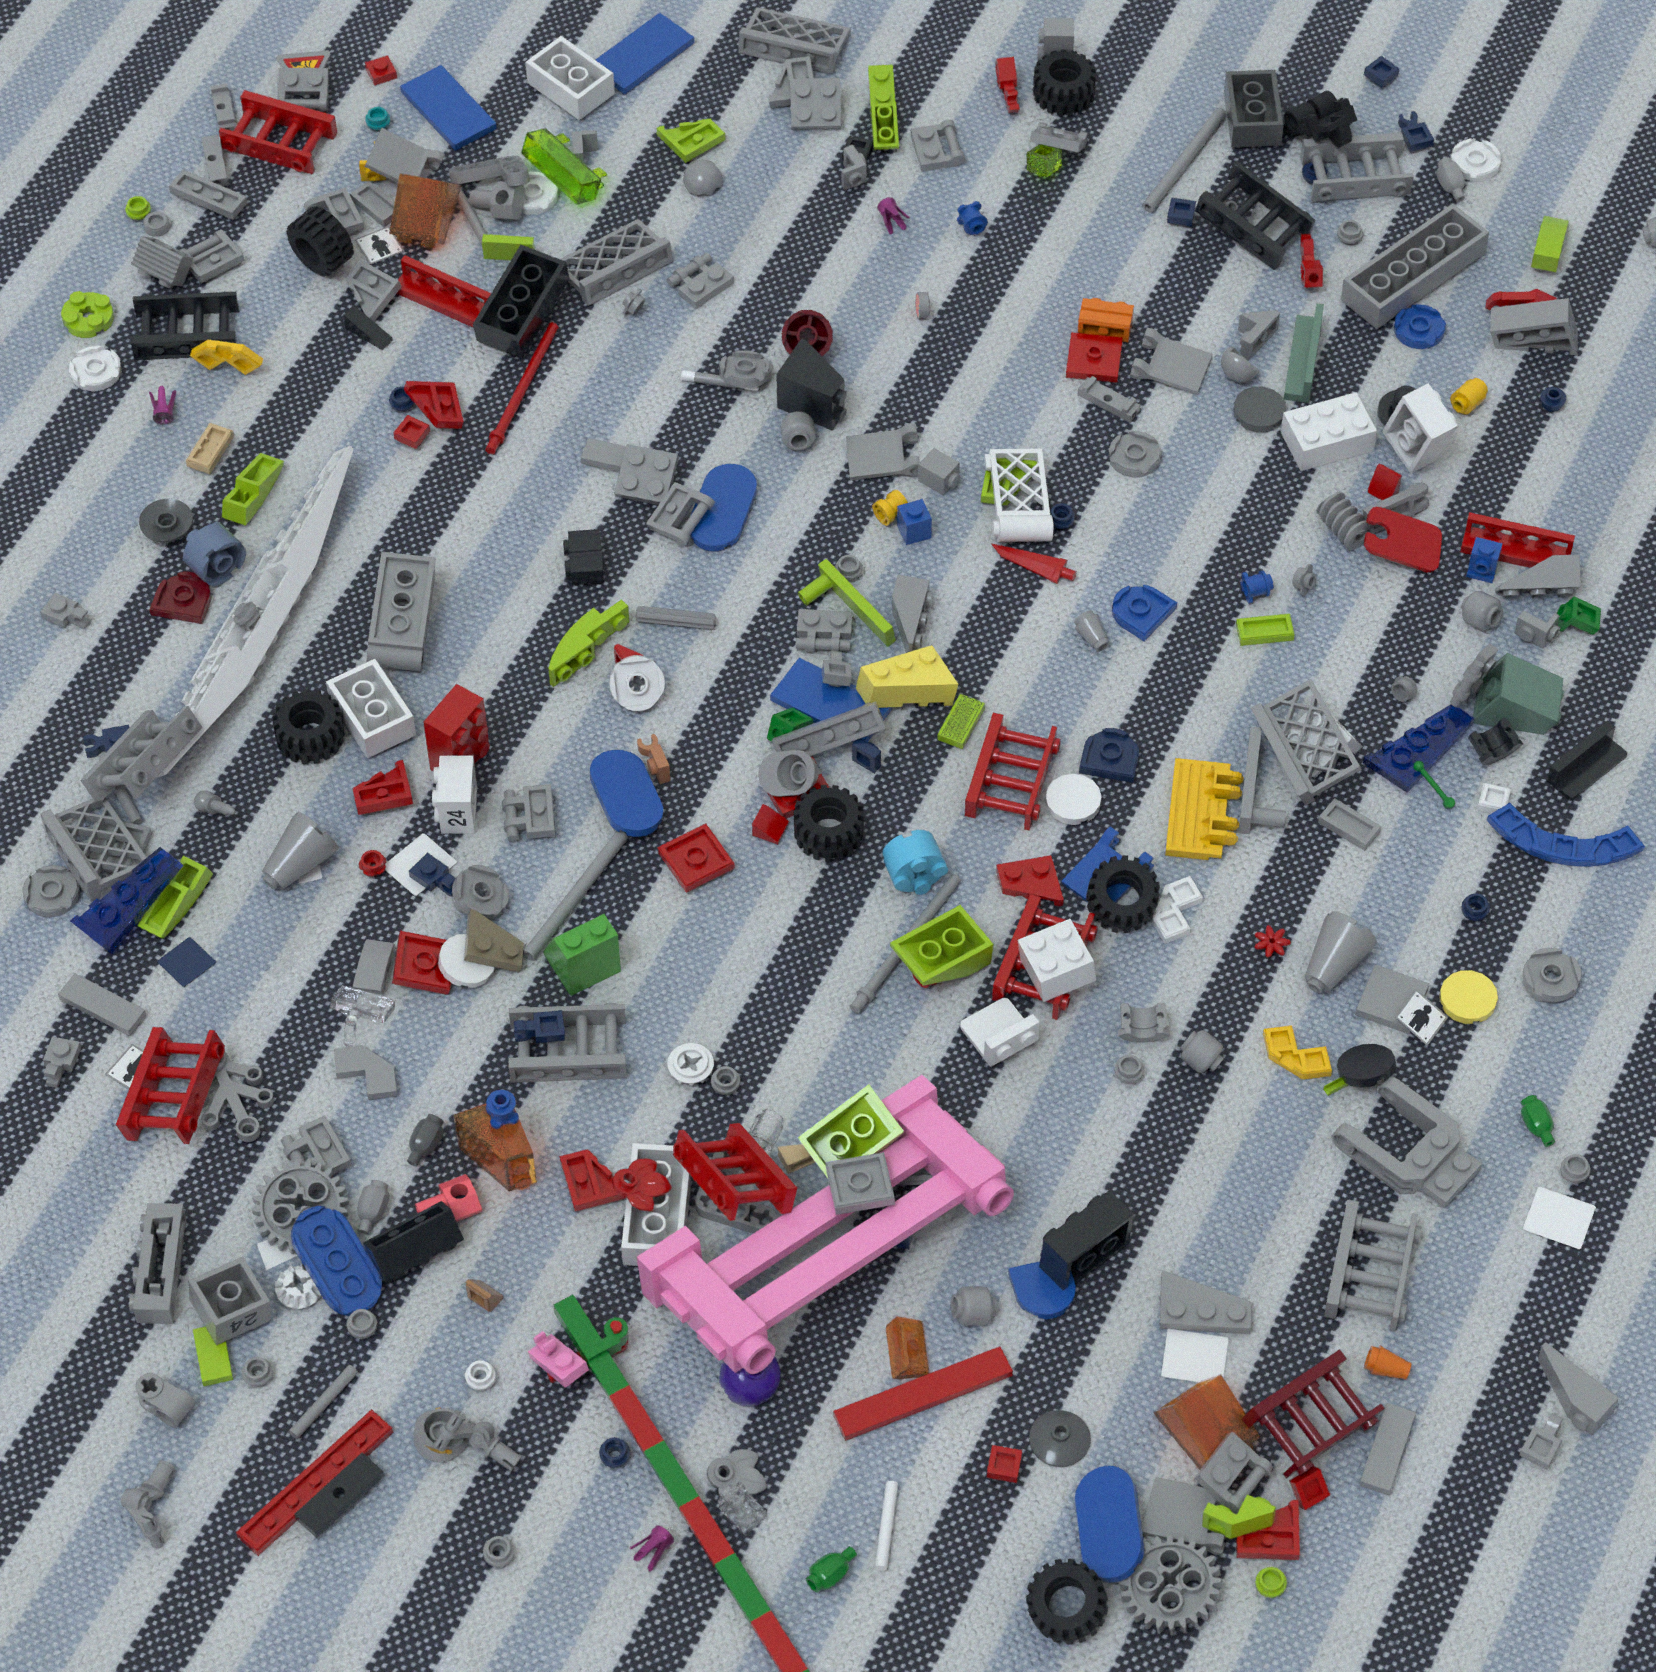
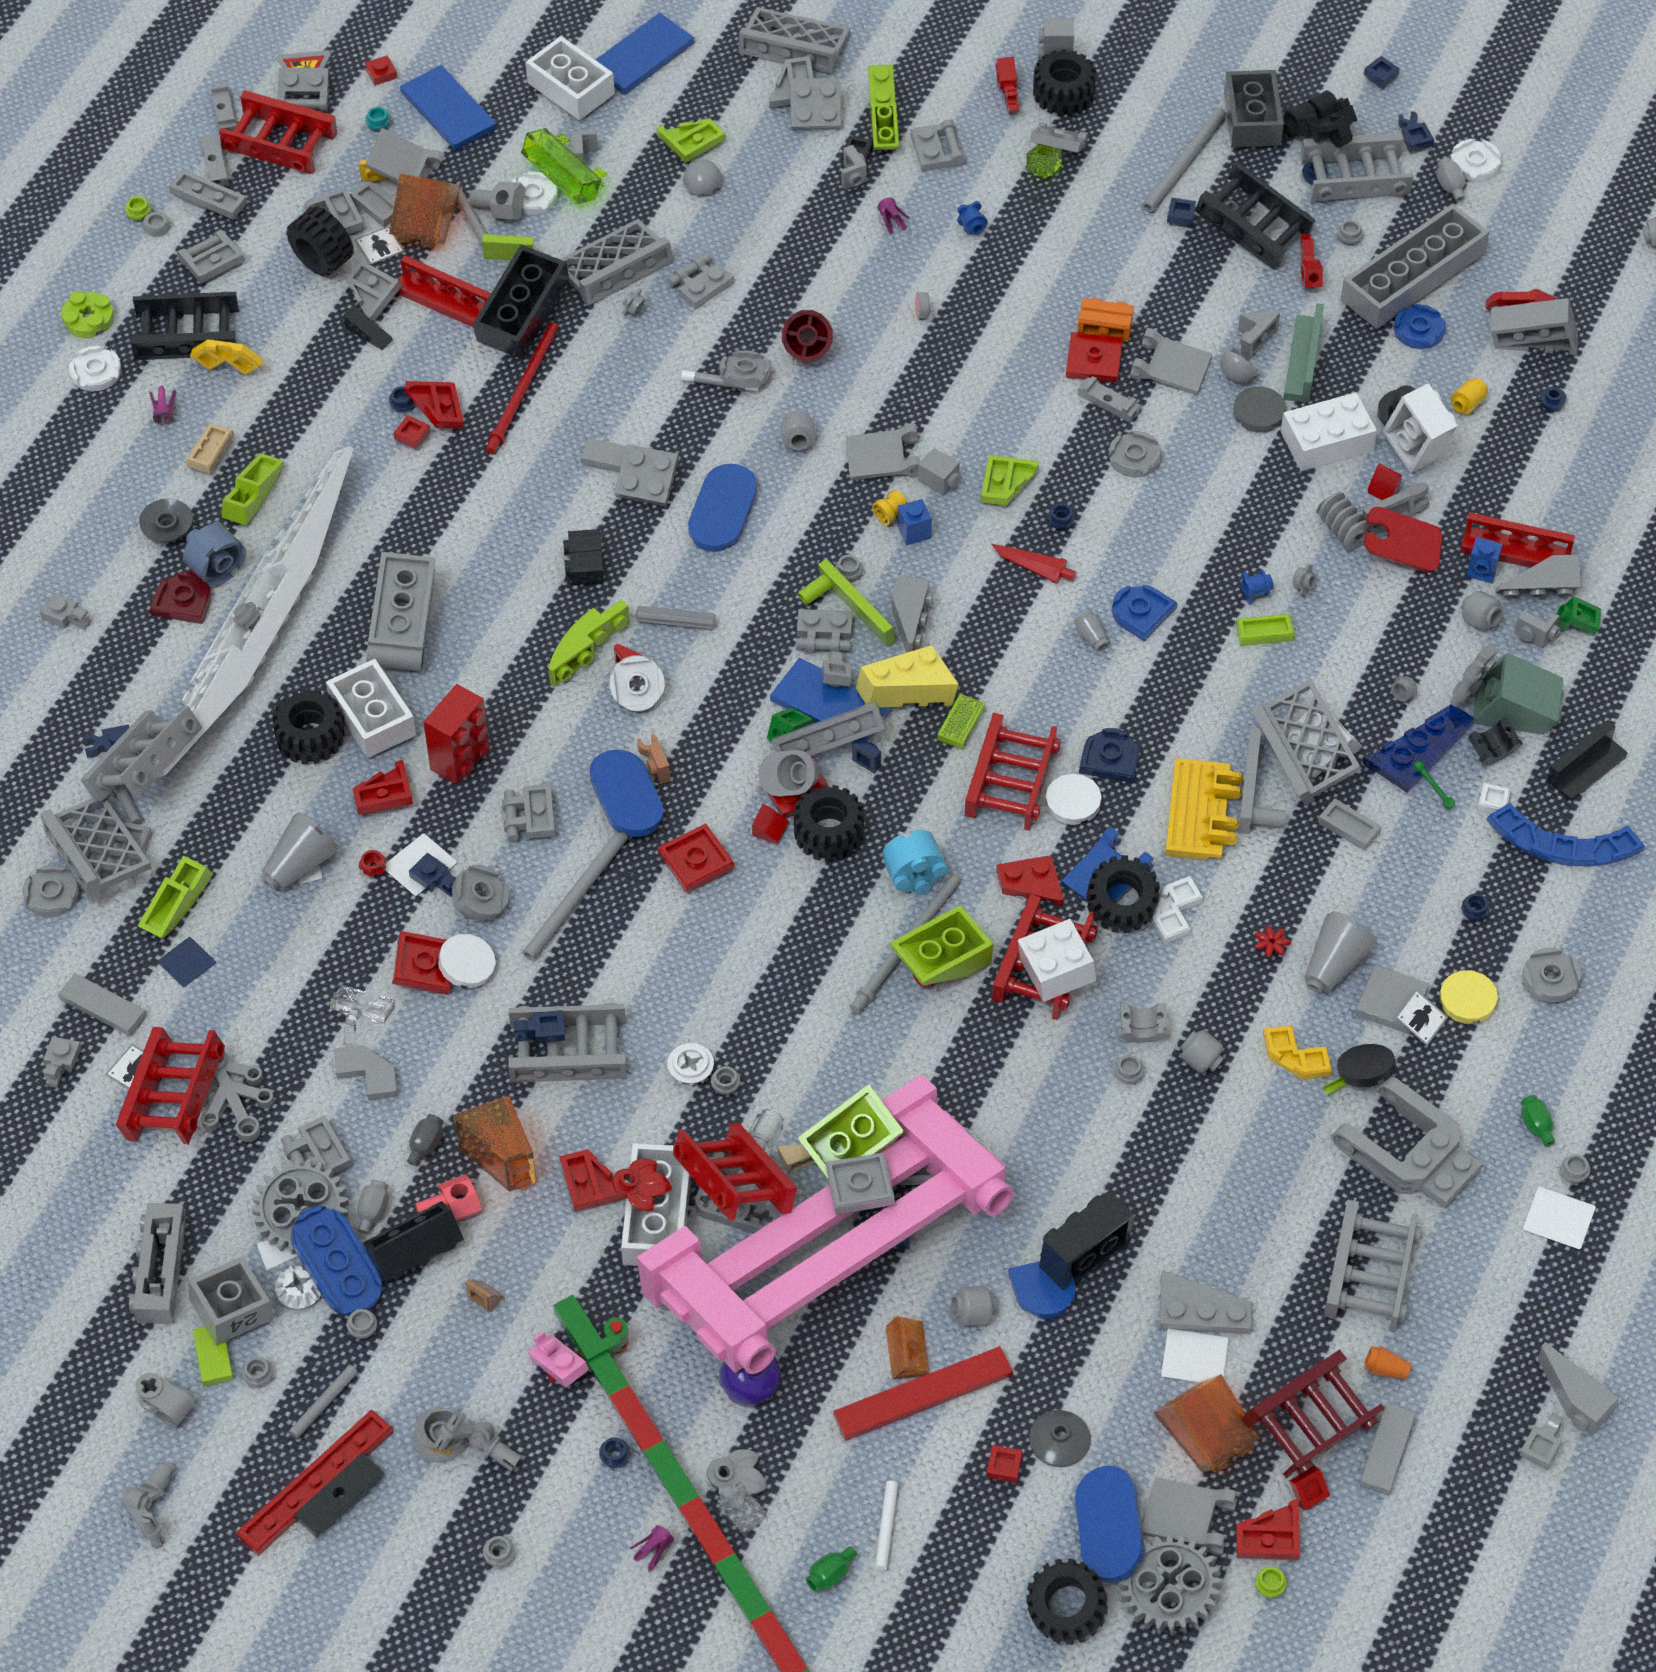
clear blue wing [70,847,184,954] -> none
light grey brick [131,236,193,288] -> none
light grey bar [194,790,236,815] -> none
light grey slope [353,939,395,995] -> none
white brick [432,756,477,834] -> none
light grey beam [449,156,530,186] -> none
dark tan wing [464,909,524,972] -> none
white plate [465,1360,496,1391] -> none
blue brick [486,1090,519,1129] -> none
bright green slope [543,914,621,996] -> none
light grey plate [646,482,715,546] -> none
black slope [776,339,847,431] -> none
white bracket [960,998,1040,1067] -> none
white piece [984,449,1053,542] -> none
light grey plate [1194,1431,1273,1515] -> none
lime slope [1202,1495,1276,1539] -> none
lime slope [1531,216,1569,272] -> none

